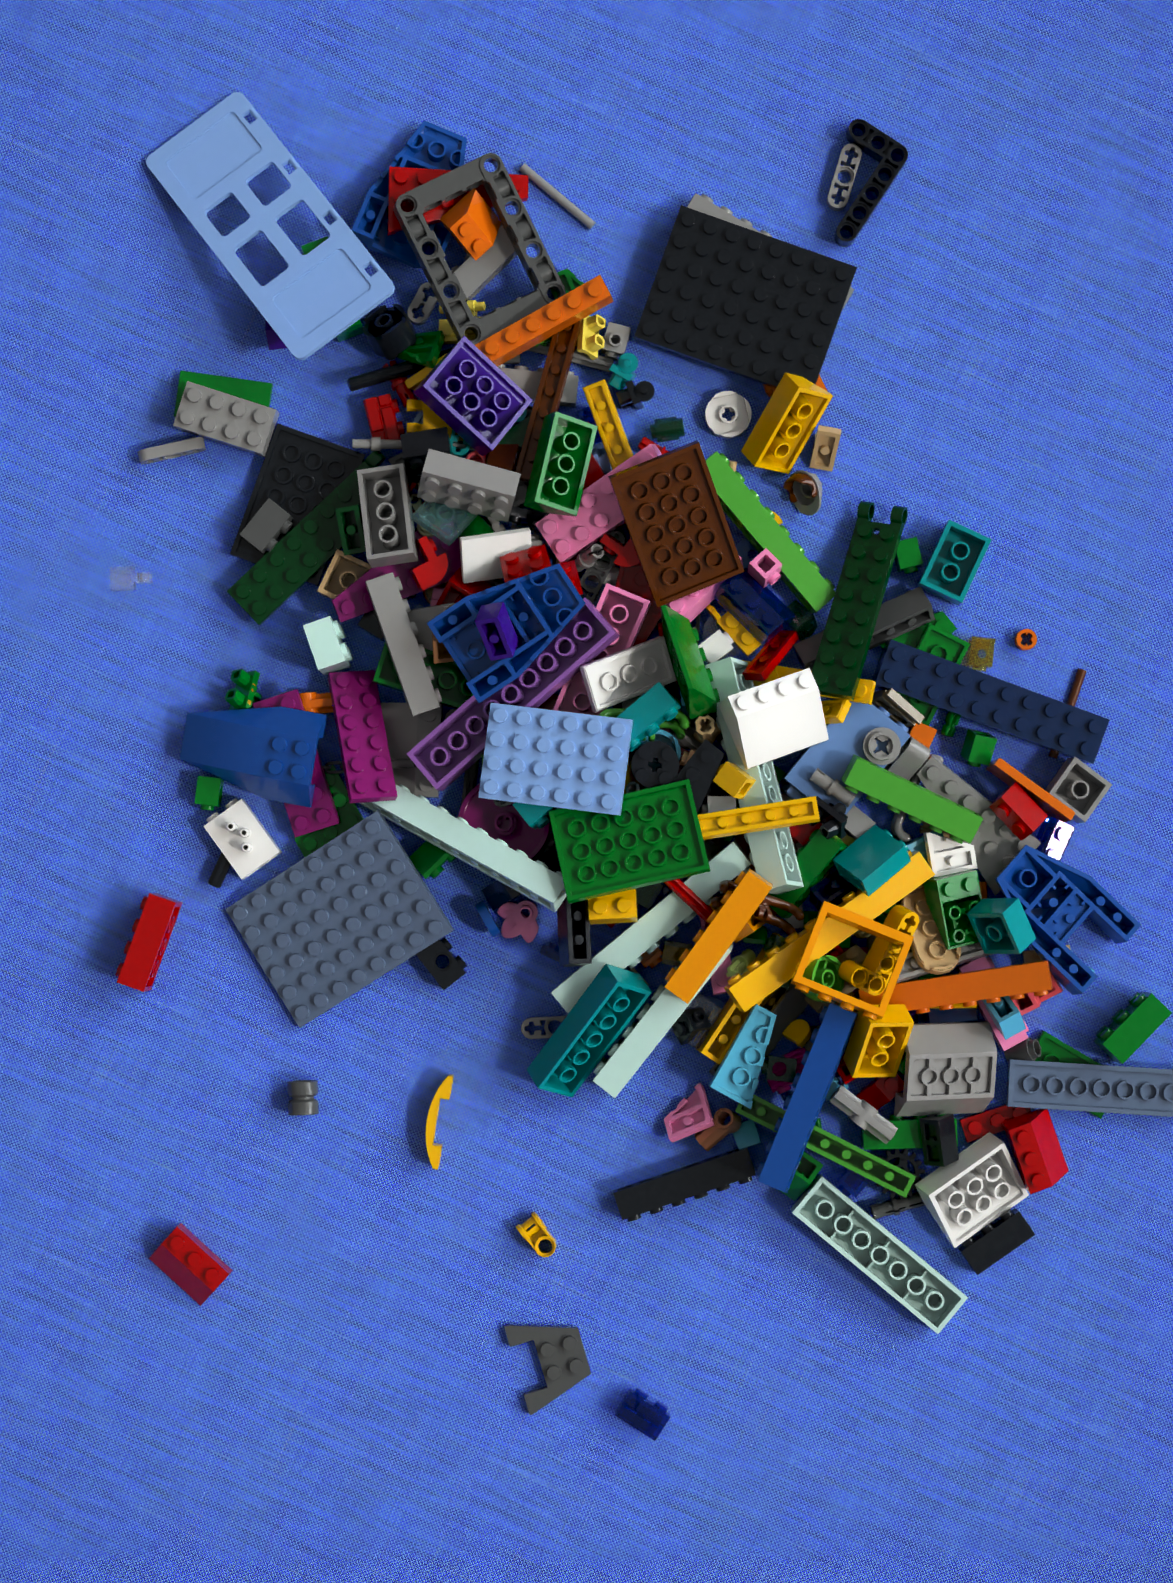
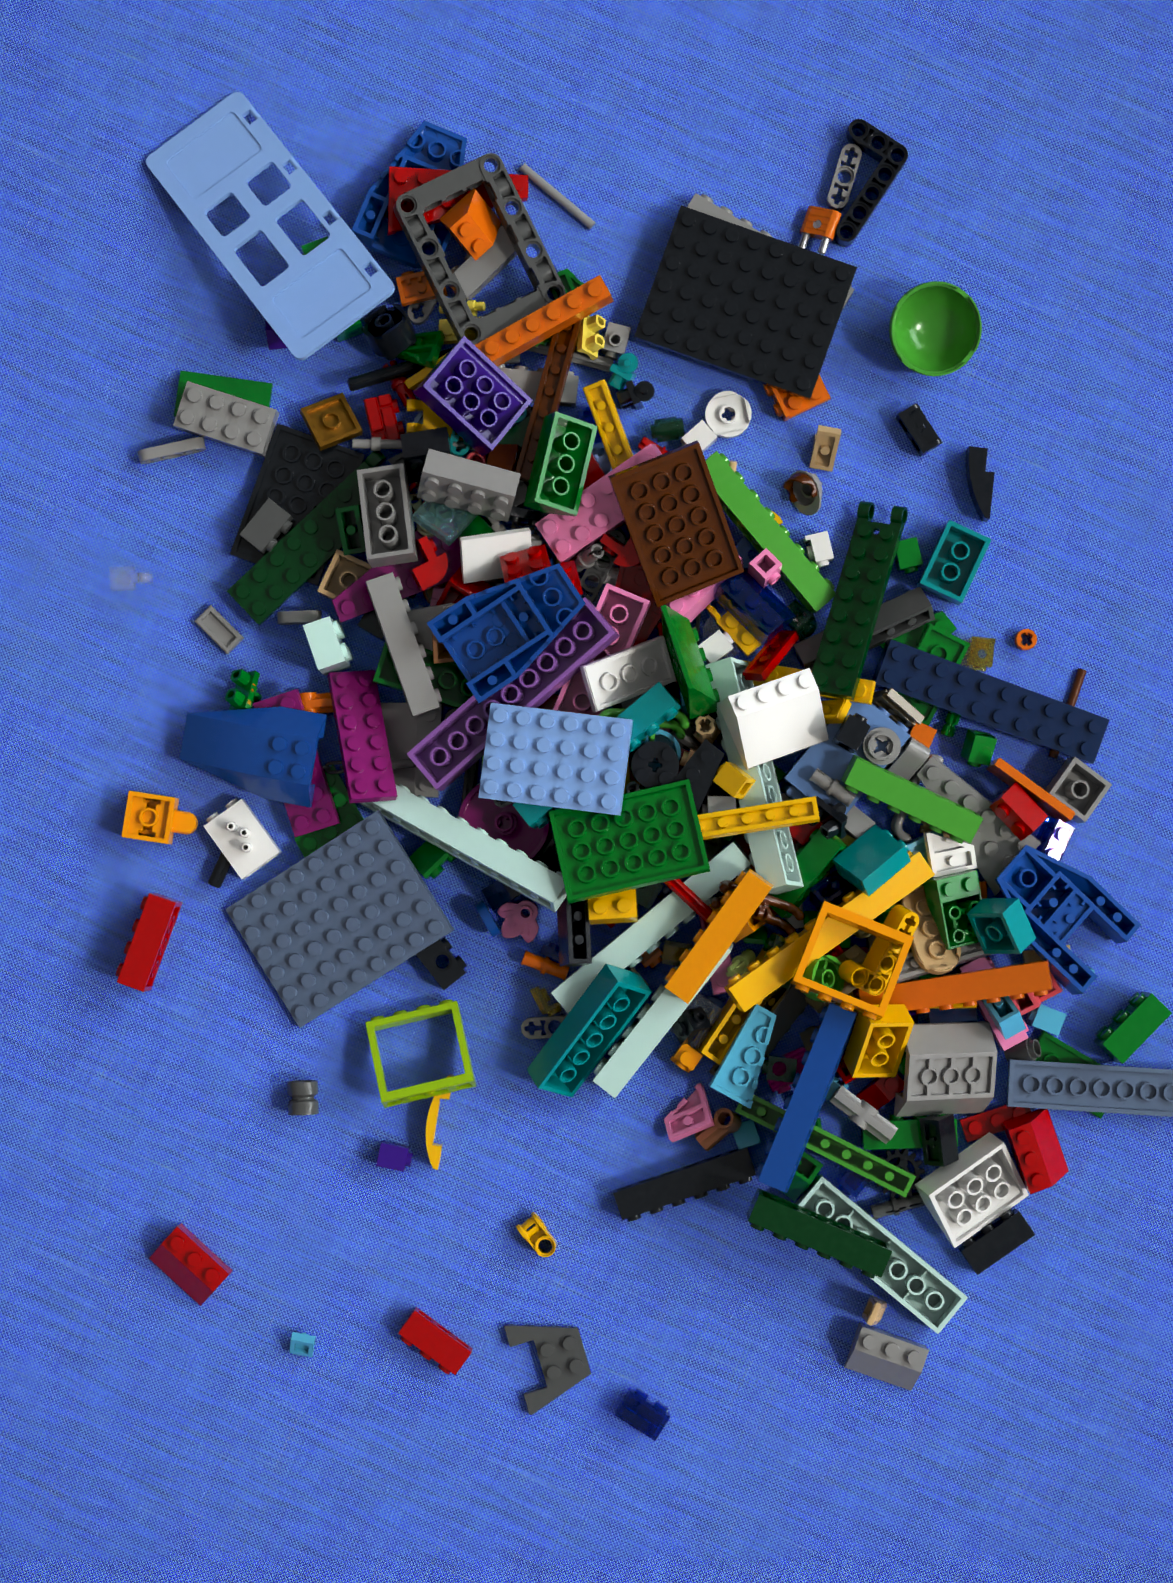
green brick [194,776,224,811] -> none
dark purple brick [475,602,519,661] -> none
yellow slope [741,372,833,474] -> none
yellow tile [782,1019,812,1048] -> none
none -> light orange brick [121,791,198,845]
none -> light grey tile [195,605,244,654]
none -> light grey beam [277,610,322,625]
none -> medium azure plate [289,1332,316,1358]
none -> pearl gold plate [300,393,363,451]
none -> lime window [365,999,476,1108]
none -> dark purple brick [376,1141,413,1172]
none -> orange bracket [396,271,448,306]
none -> red brick [398,1307,473,1375]
none -> orange pin [521,951,569,981]
none -> clear yellow bracket [530,986,561,1017]
none -> light orange brick [670,1044,703,1073]
none -> white brick [681,420,718,452]
none -> dark green brick [747,1188,892,1279]
none -> orange piece [798,206,842,255]
none -> white brick [803,531,834,568]
none -> black brick [832,713,871,753]
none -> light grey slope [844,1322,929,1391]
none -> tan slope [862,1296,887,1326]
none -> bright green piece [889,281,982,376]
none -> black hinge [896,403,943,457]
none -> black slope [965,446,995,522]
none -> medium azure brick [1027,1004,1067,1036]

